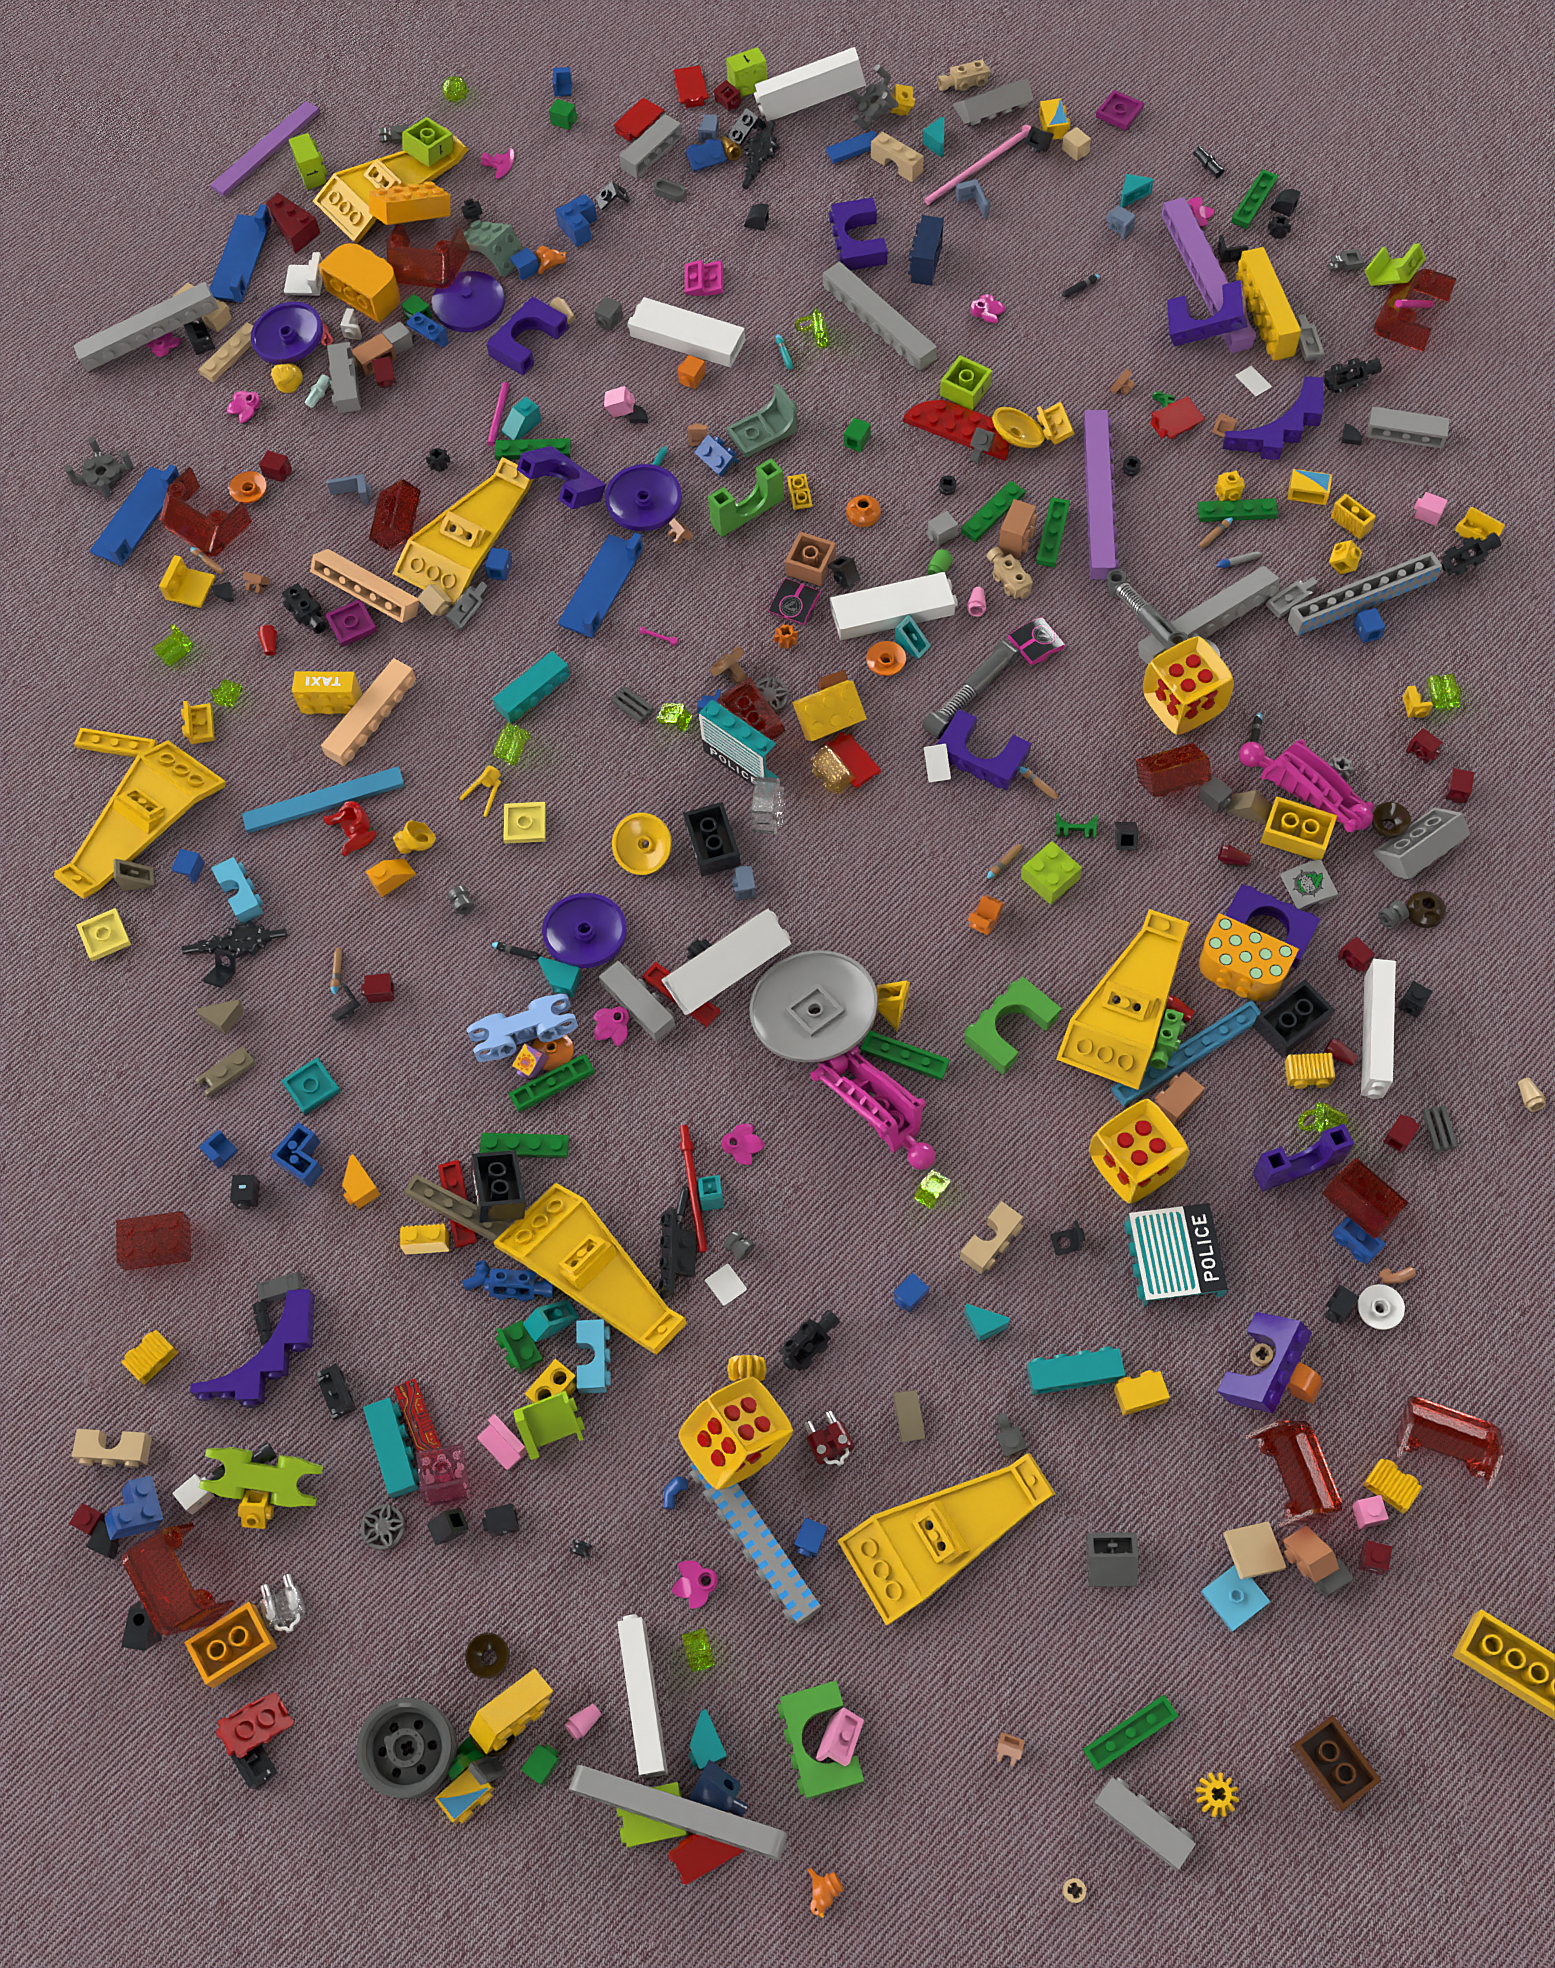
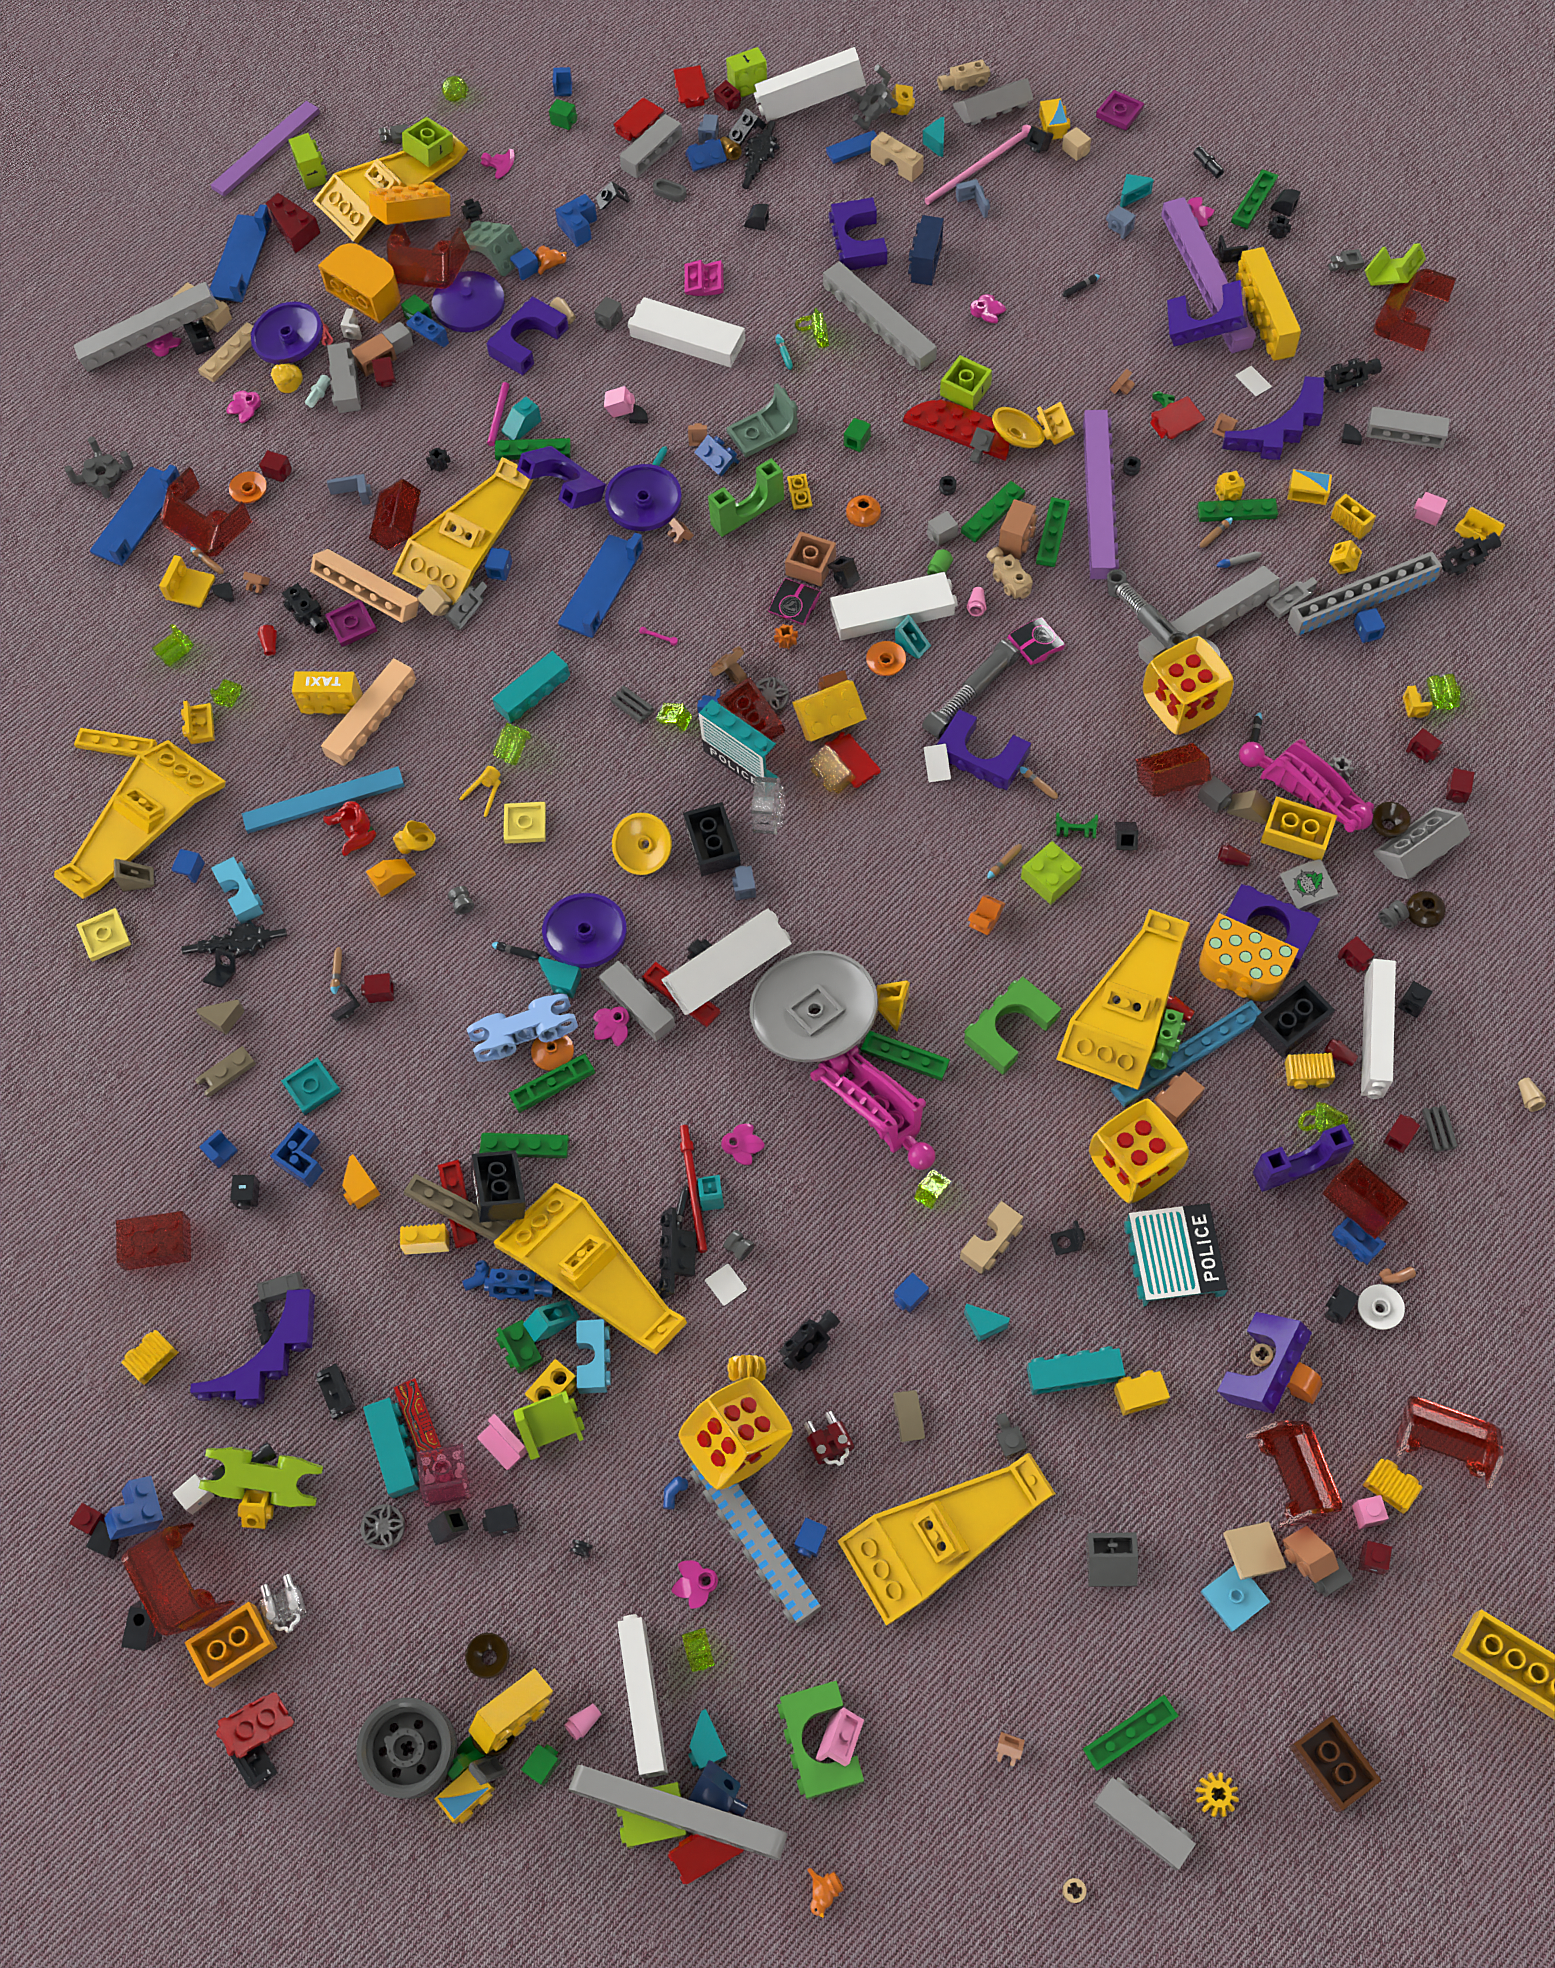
tan arch [72,1429,152,1468] -> none
white bracket [284,252,323,296] -> none
brick [512,1044,549,1079] -> none
orange brick [677,355,706,389] -> none
light grey hinge [1297,314,1324,361] -> none
dark pink bar [1395,300,1433,308] -> none

